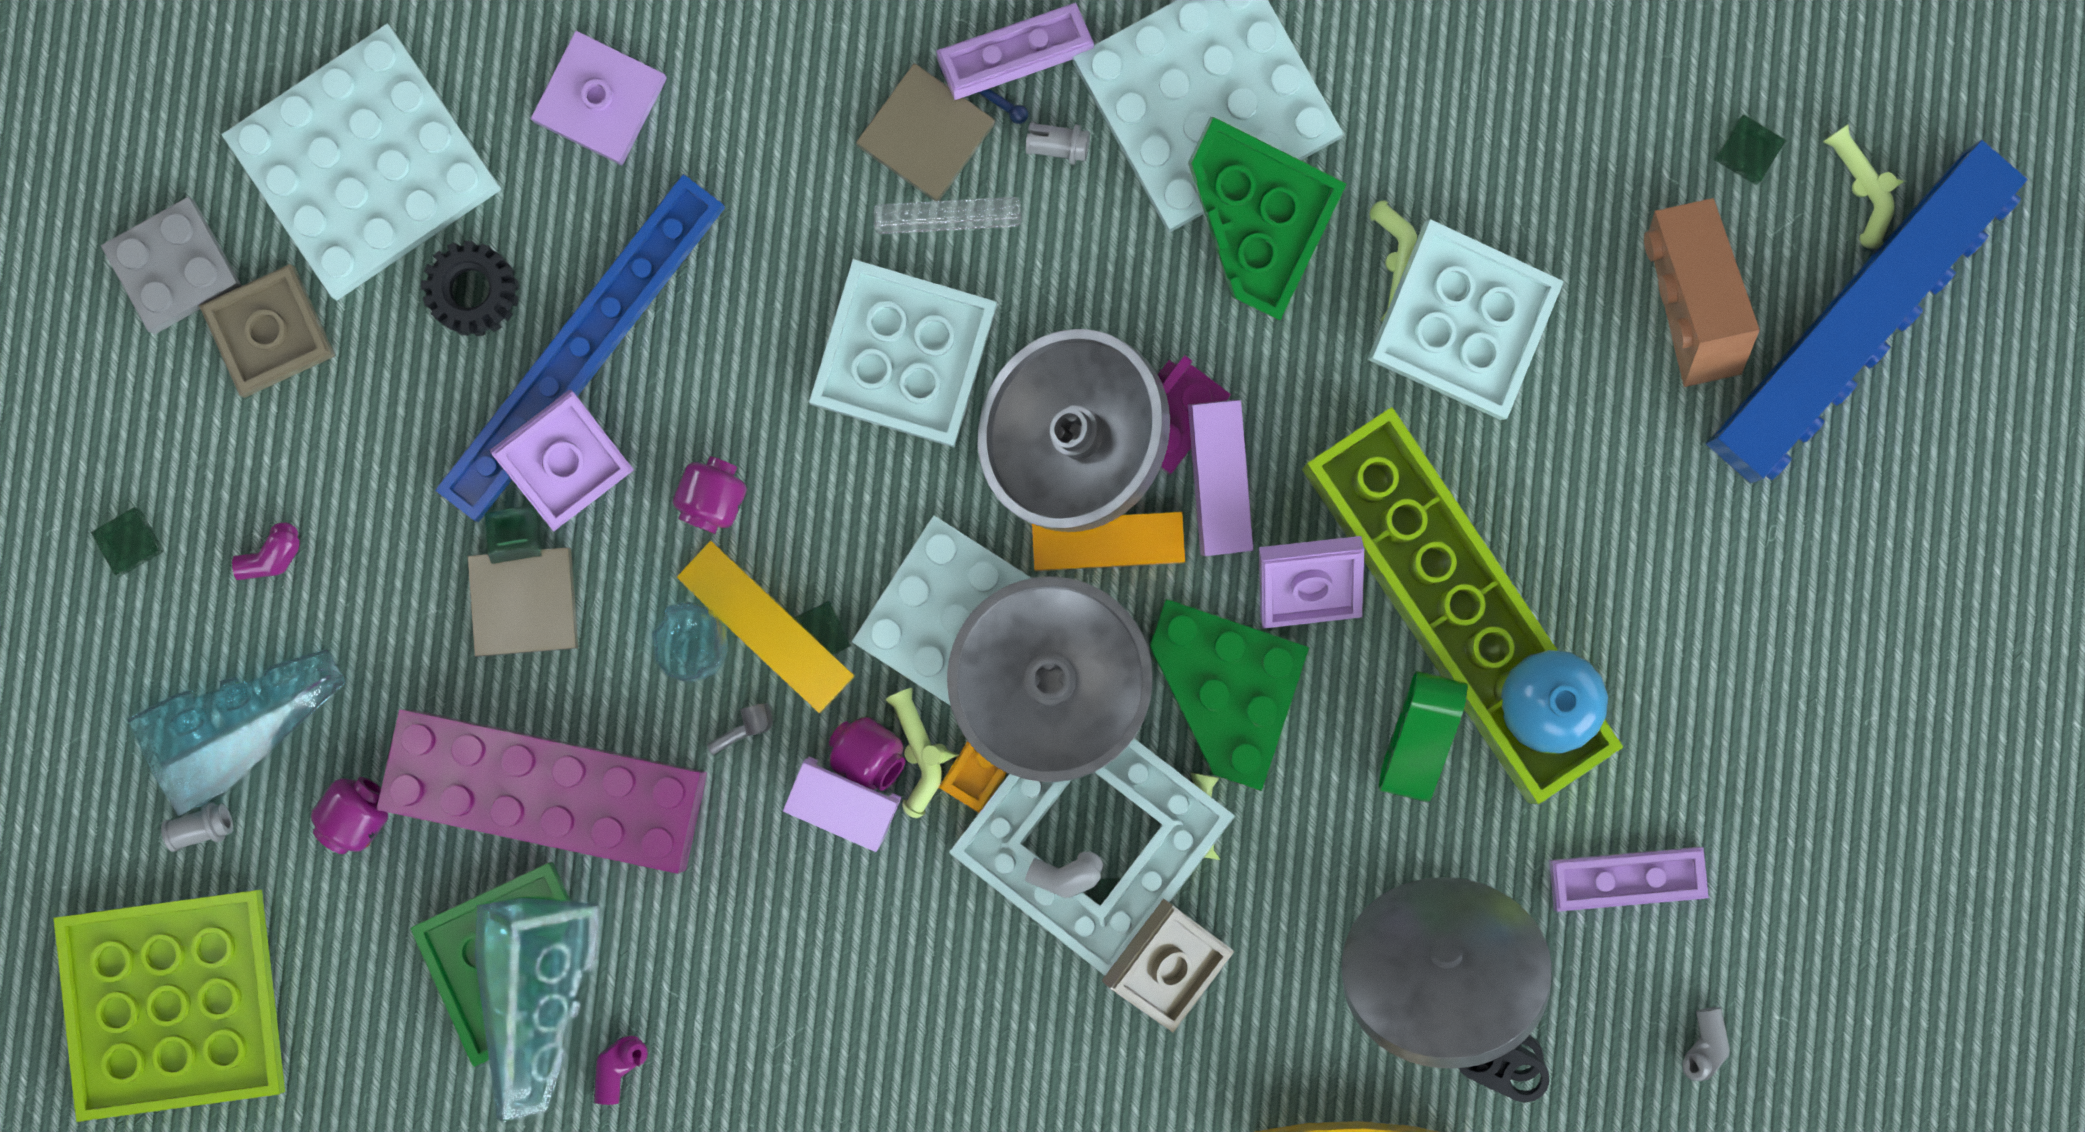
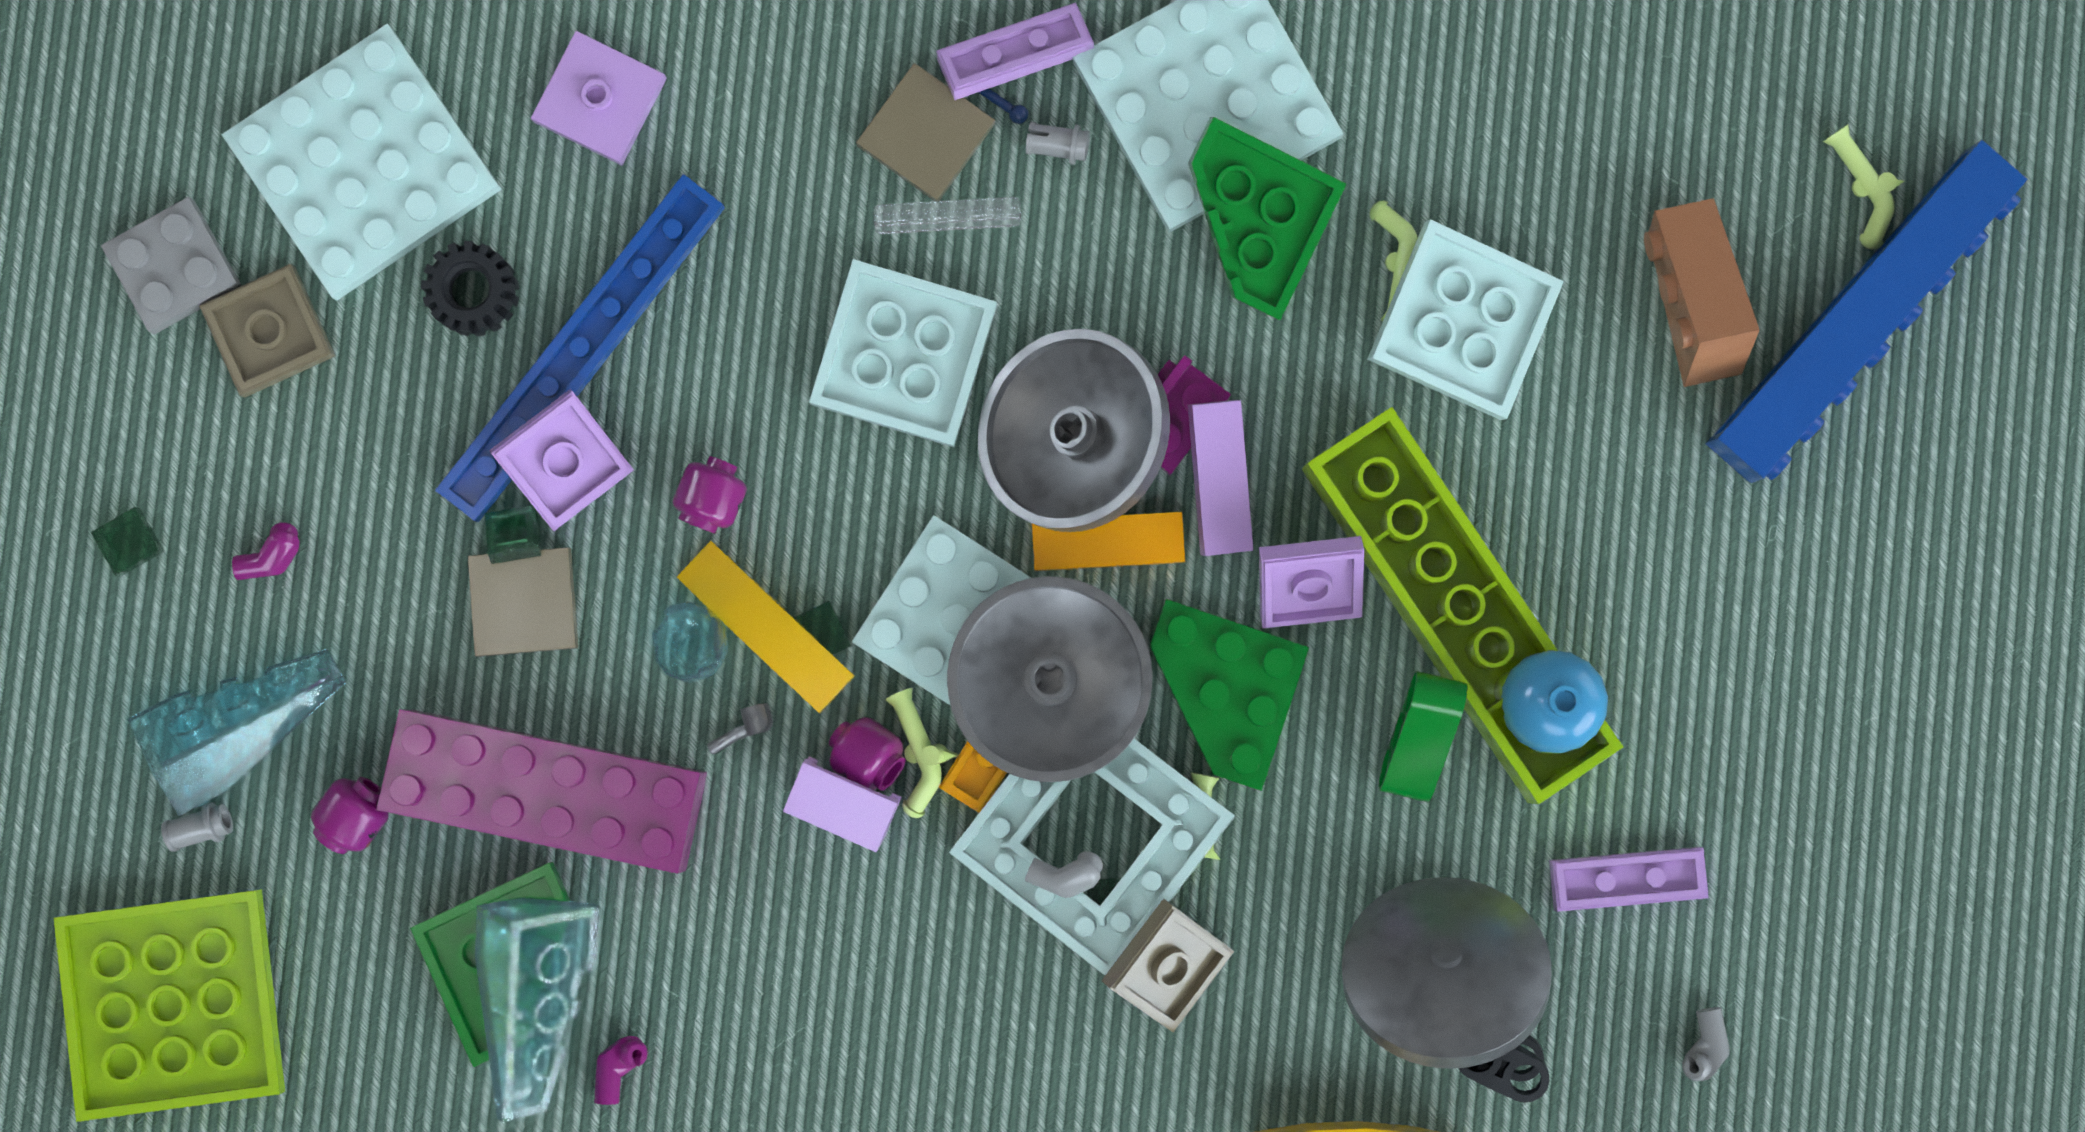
clear green tile [1714,114,1786,185] -> none

